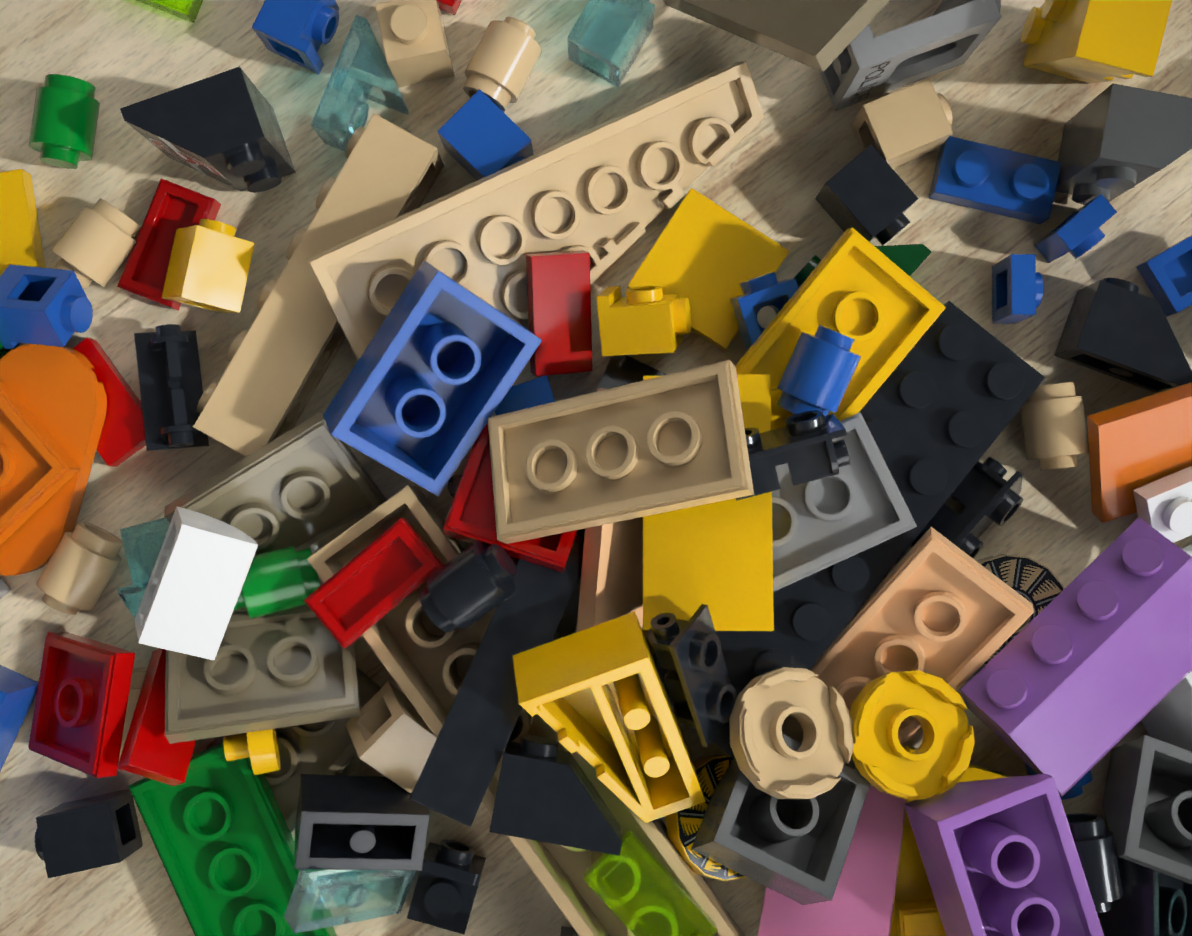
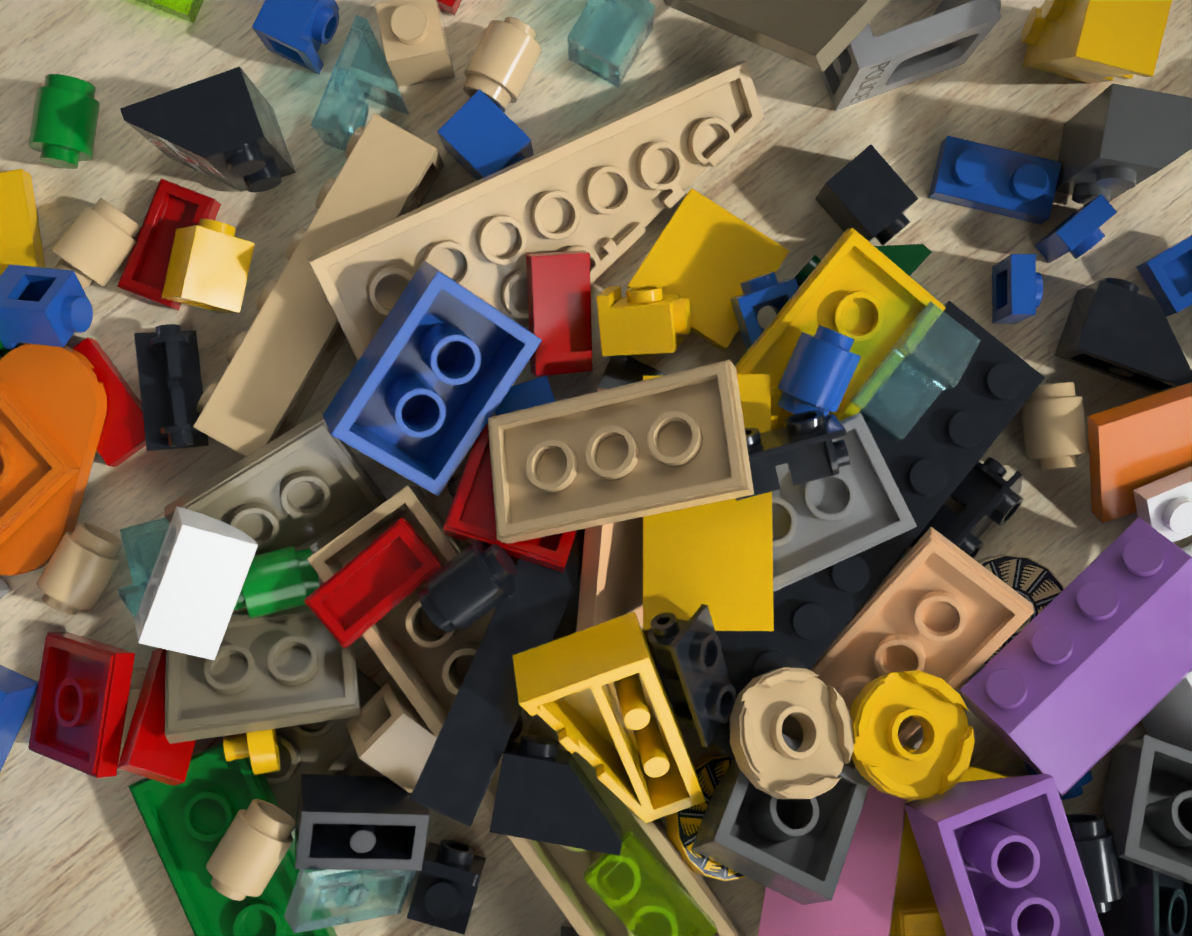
black brick [35,789,143,878] -> none
tan brick [851,78,953,169] -> none
none -> tan brick [206,799,296,901]
none -> clear light blue slope [850,301,981,440]

